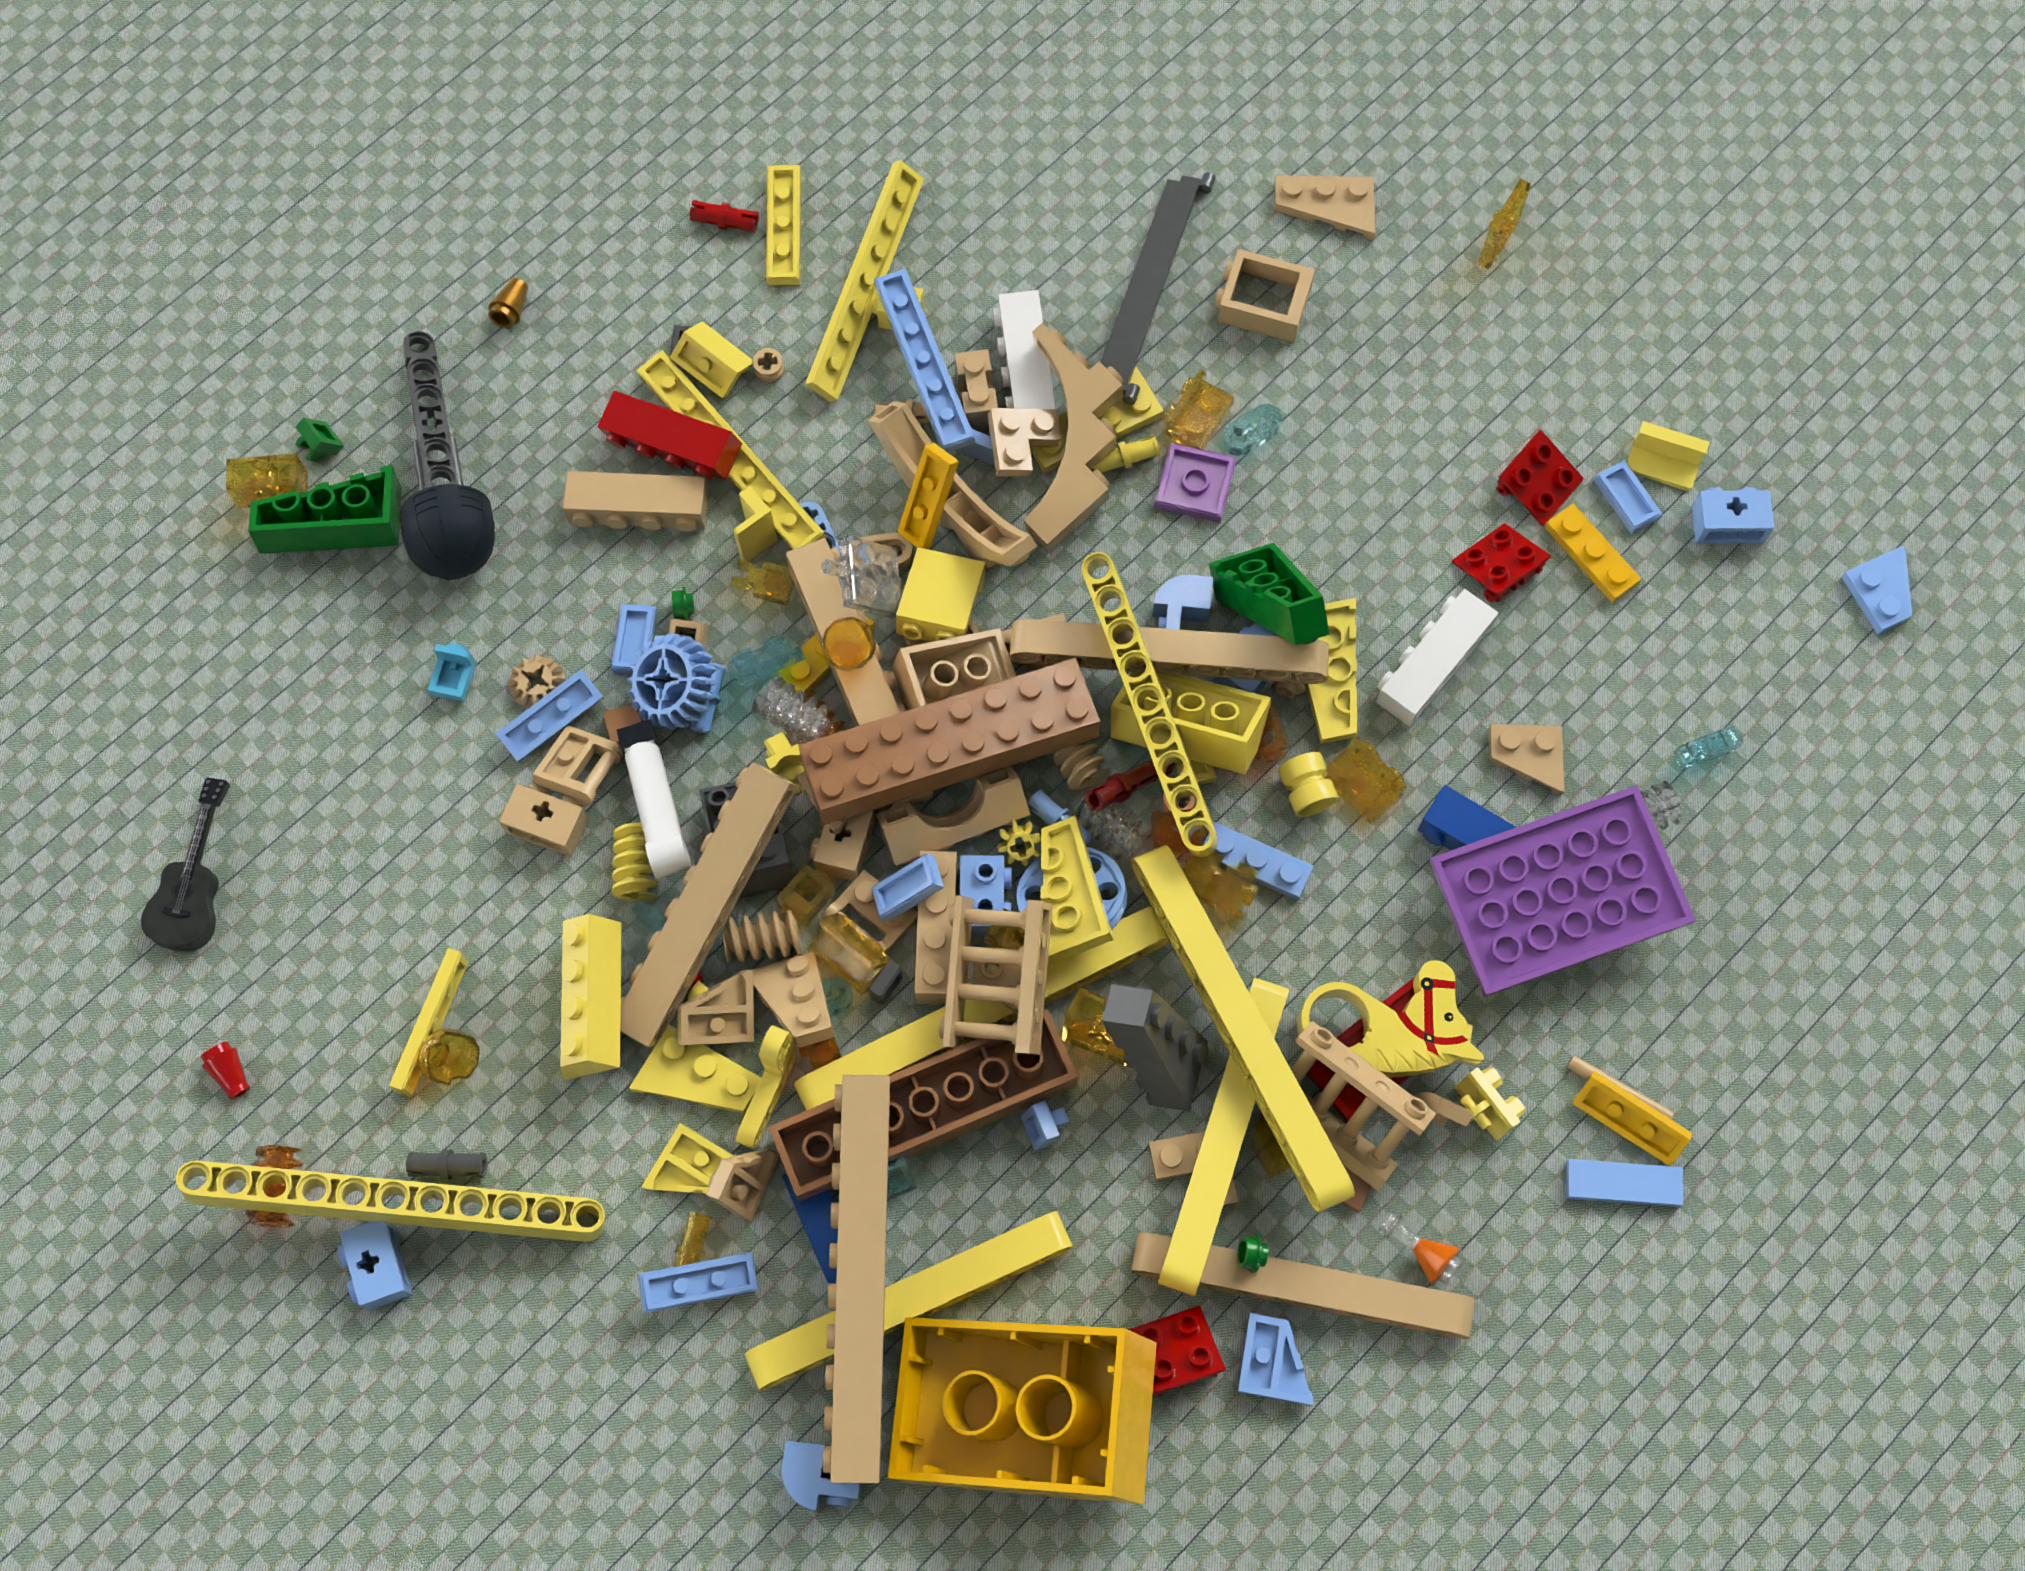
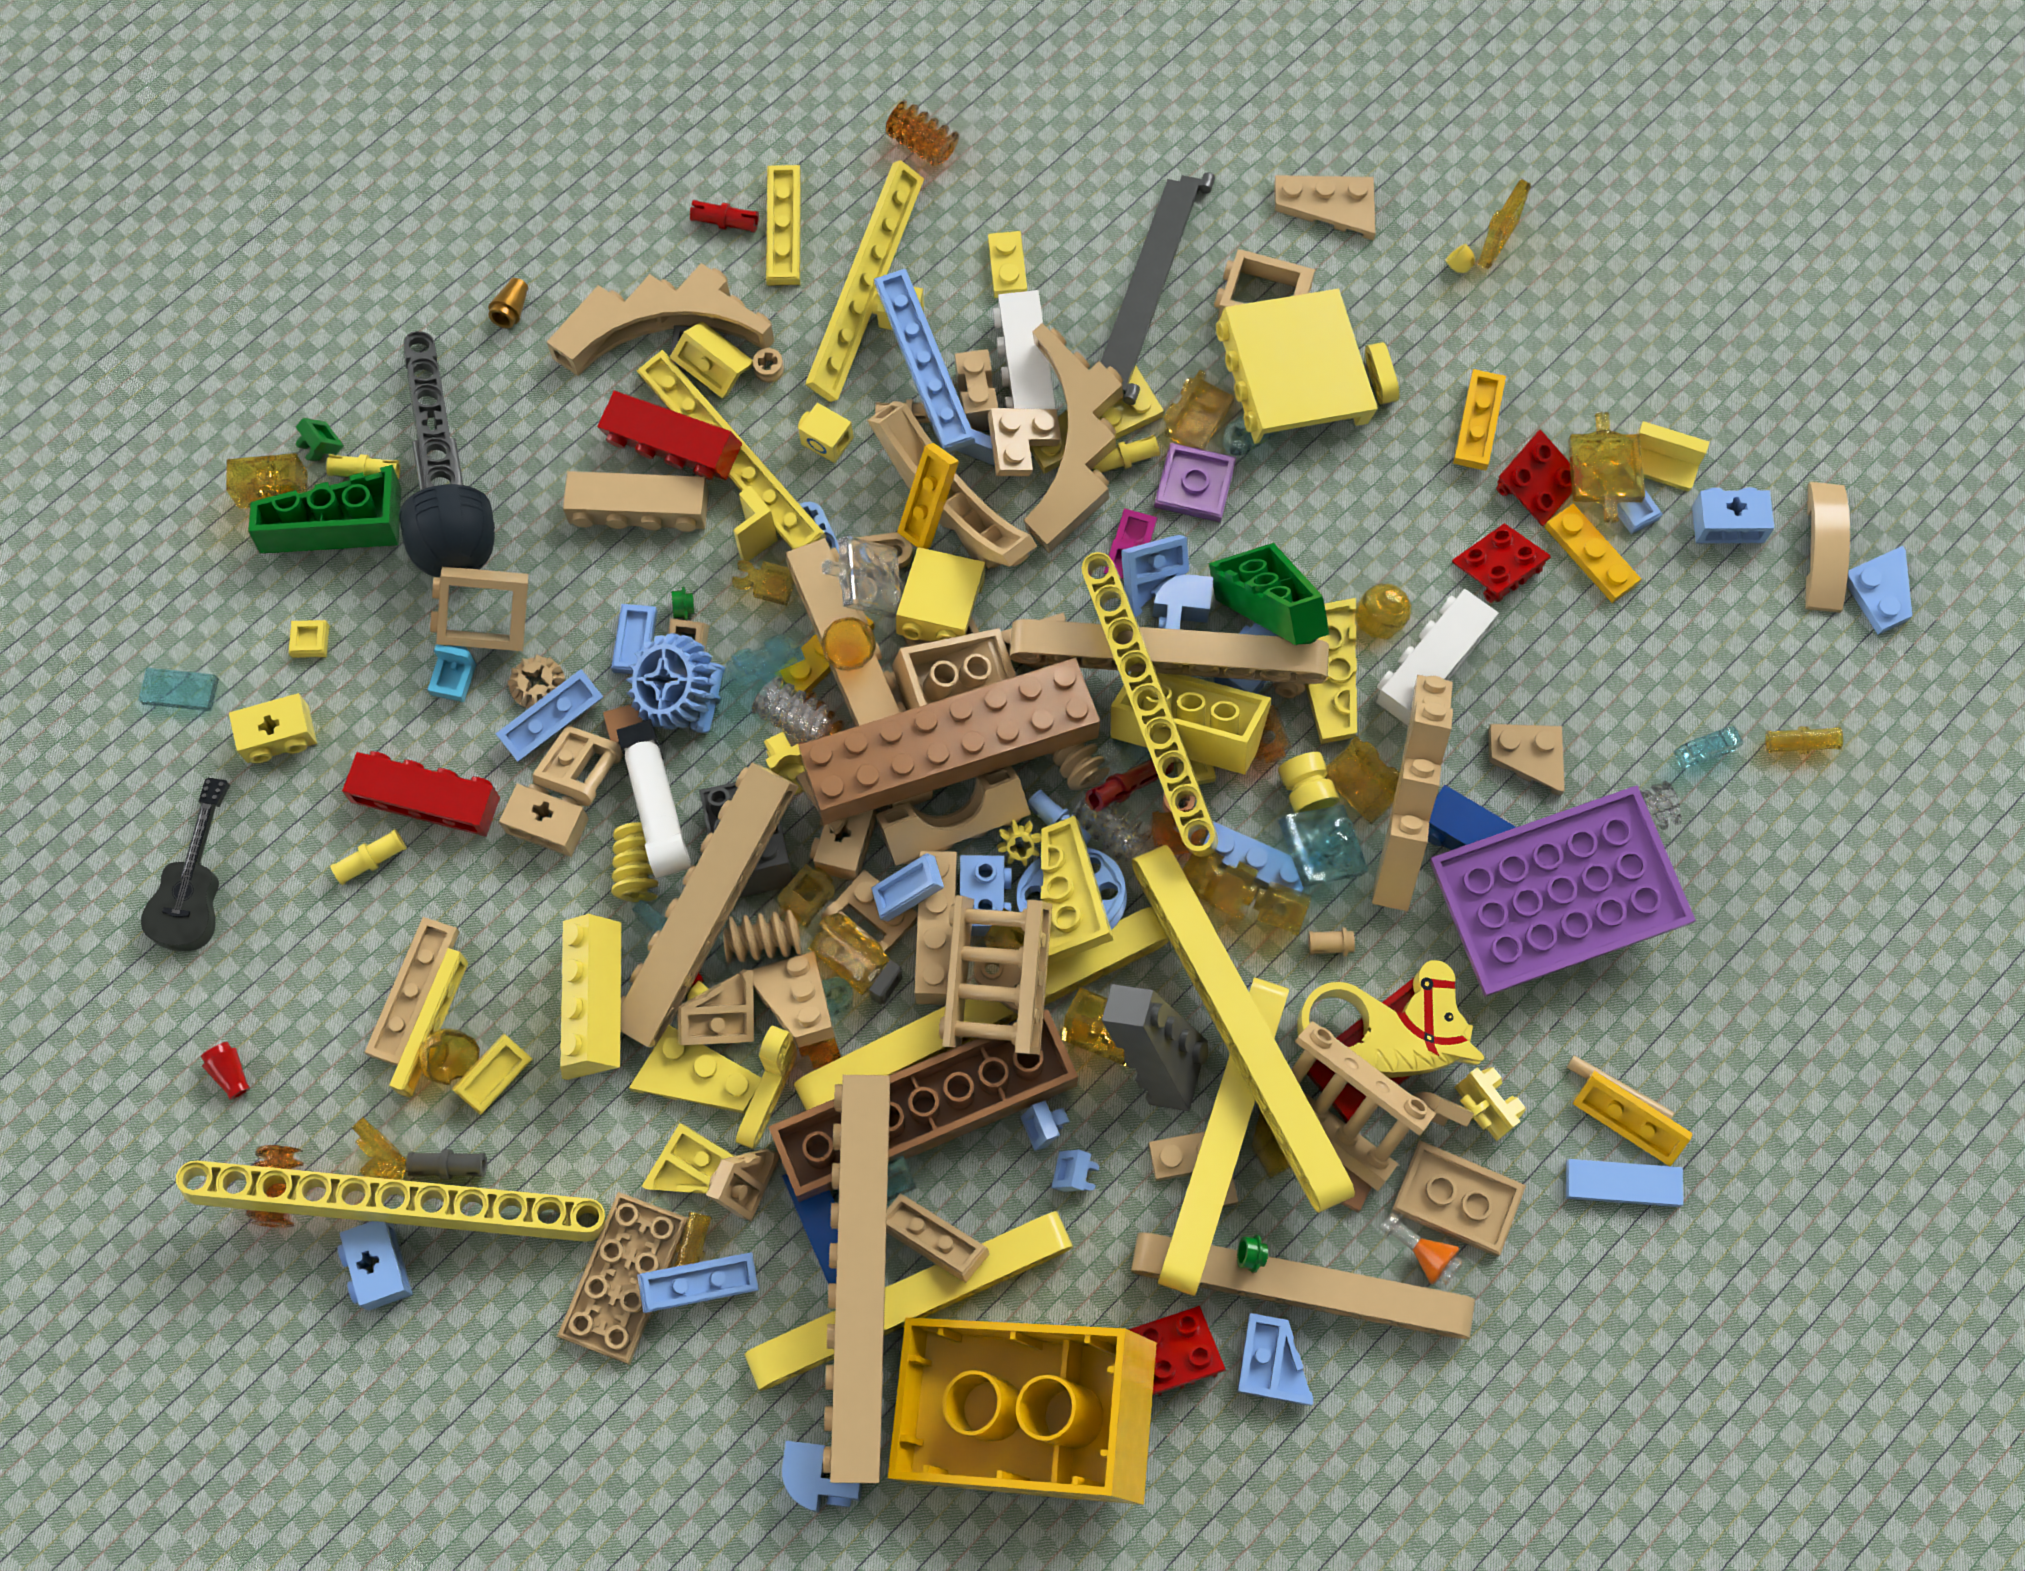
none -> clear light blue tile [138,668,219,711]
none -> light yellow brick [229,693,317,763]
none -> light yellow tile [288,620,329,658]
none -> light yellow pin [326,454,400,479]
none -> light yellow pin [330,829,407,885]
none -> red brick [342,751,500,837]
none -> clear yellow bracket [351,1117,407,1180]
none -> tan plate [364,917,460,1066]
none -> tan window [430,567,529,651]
none -> light yellow tile [452,1033,532,1115]
none -> tan arch [547,263,774,376]
none -> tan tile [557,1192,689,1365]
none -> light yellow brick [798,403,854,463]
none -> clear orange piece [885,100,960,166]
none -> tan tile [886,1193,990,1283]
none -> light yellow plate [988,231,1027,298]
none -> light blue tile [1051,1149,1100,1192]
none -> dark pink slope [1104,508,1158,579]
none -> light blue wing [1121,535,1189,617]
none -> light yellow panel [1216,288,1378,444]
none -> clear yellow brick [1253,881,1312,936]
none -> clear light blue plate [1278,805,1369,887]
none -> tan pin [1308,927,1355,957]
none -> clear yellow hair [1355,583,1412,639]
none -> light yellow beam [1365,342,1399,404]
none -> tan arch [1372,674,1453,911]
none -> tan tile [1391,1140,1526,1257]
none -> light yellow hinge [1445,243,1475,273]
none -> yellow plate [1453,369,1506,471]
none -> clear yellow plate [1568,412,1645,523]
none -> clear yellow pin [1765,726,1843,754]
none -> tan slope [1805,482,1850,613]

